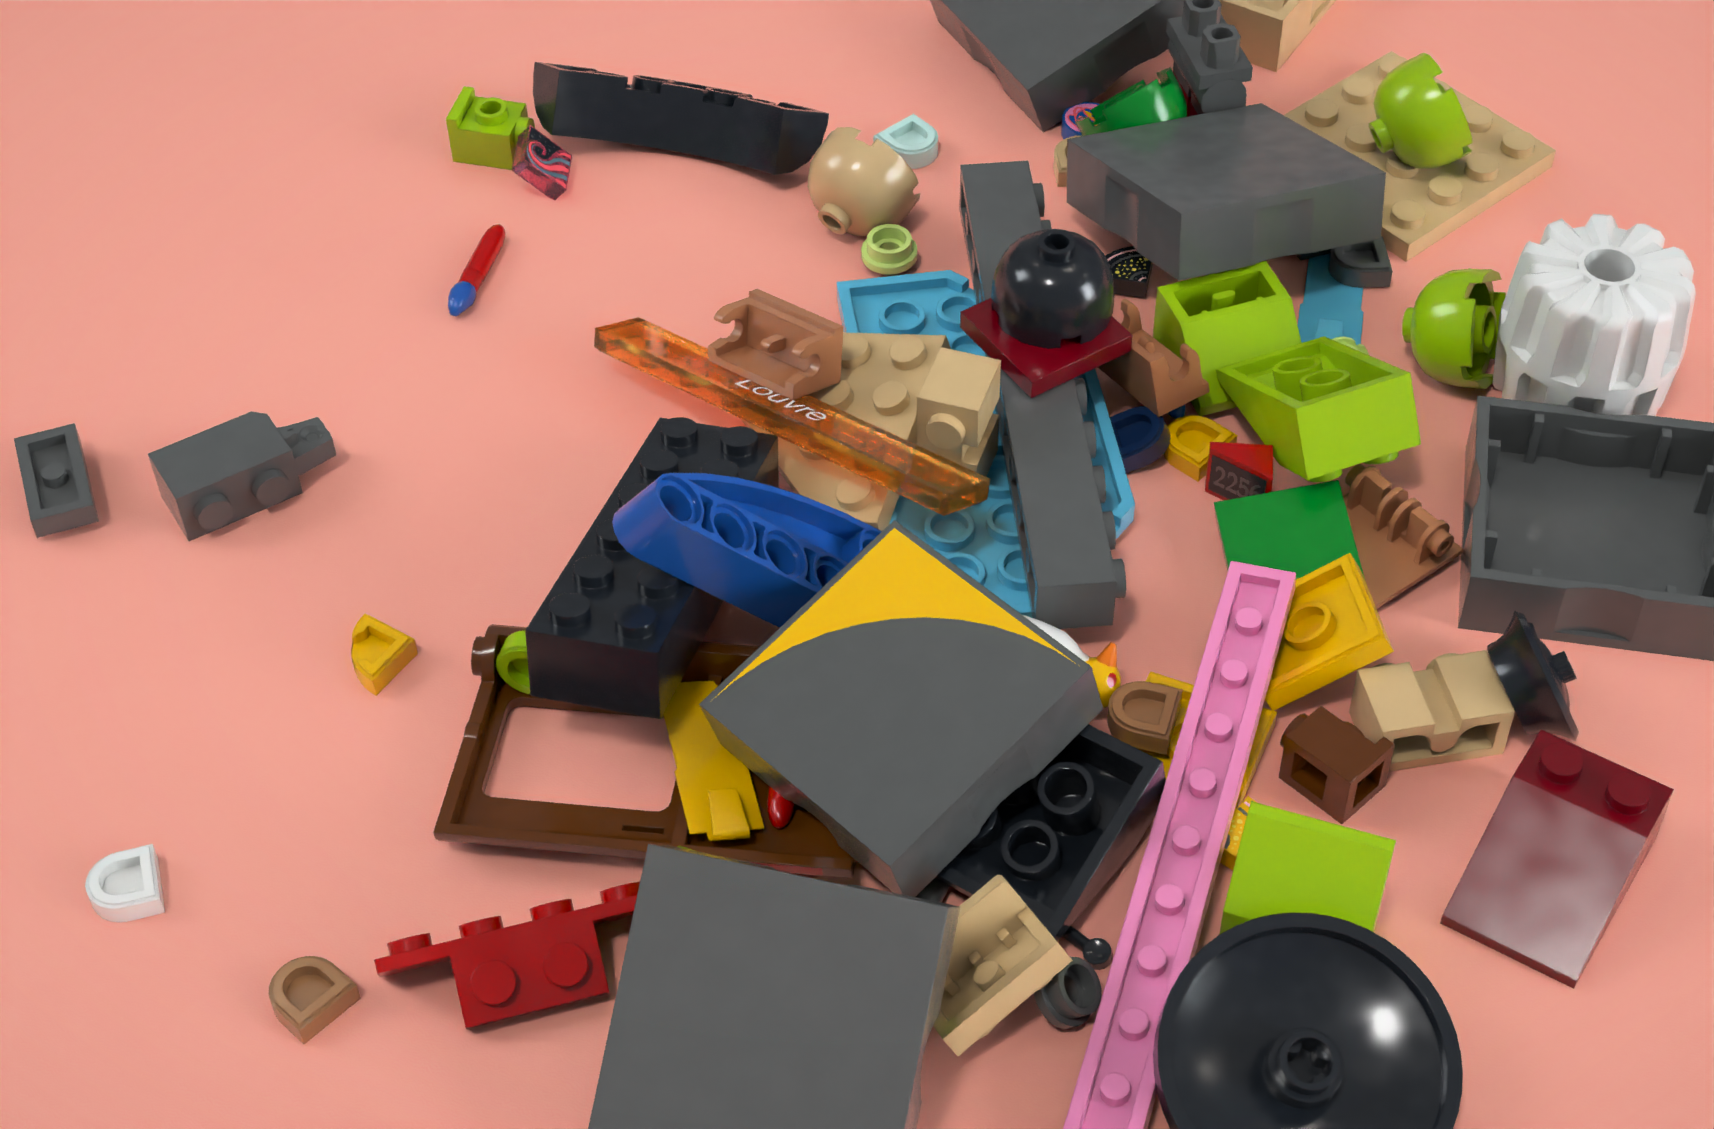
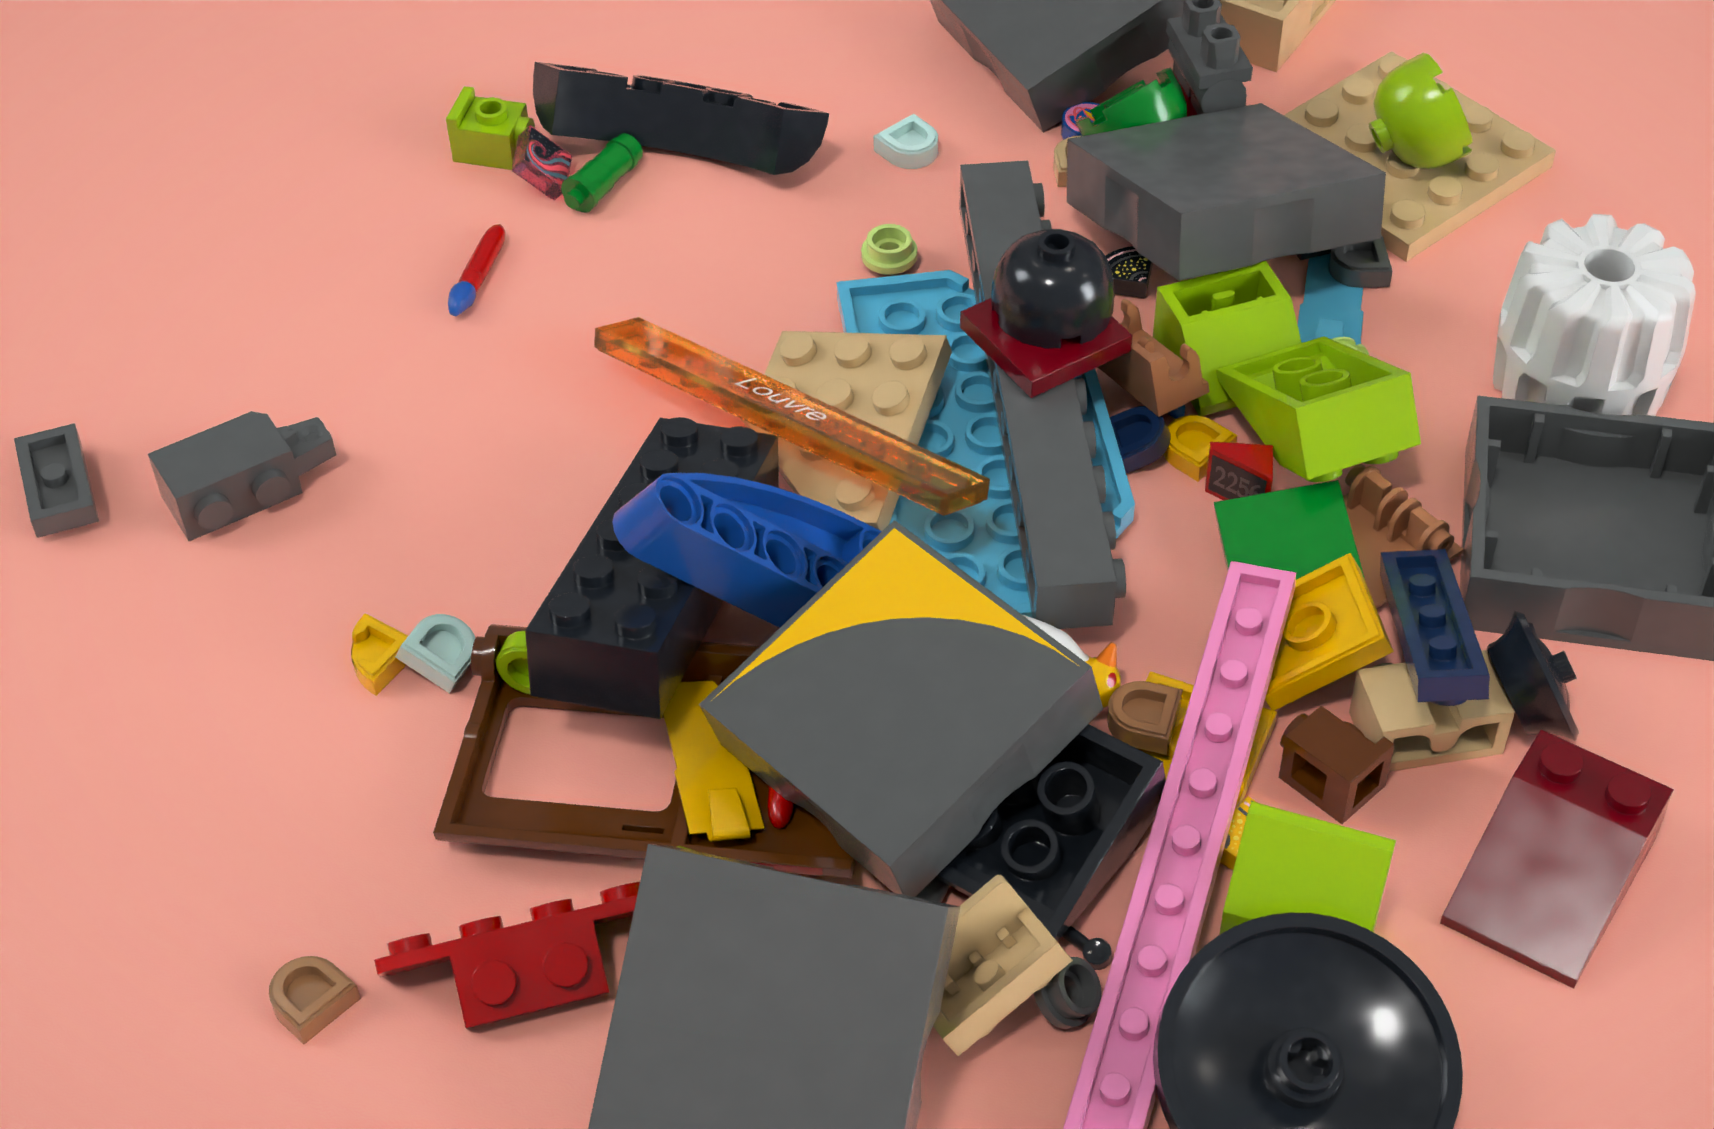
white tile [85,844,165,922] -> none
nougat hinge [708,289,844,400] -> none
tan cylinder [807,127,920,236] -> none
tan brick [917,347,1001,501] -> none
lime cylinder [1402,268,1506,389] -> none
none -> light aqua tile [395,614,475,694]
none -> green piece [561,133,643,213]
none -> dark blue plate [1380,549,1490,706]

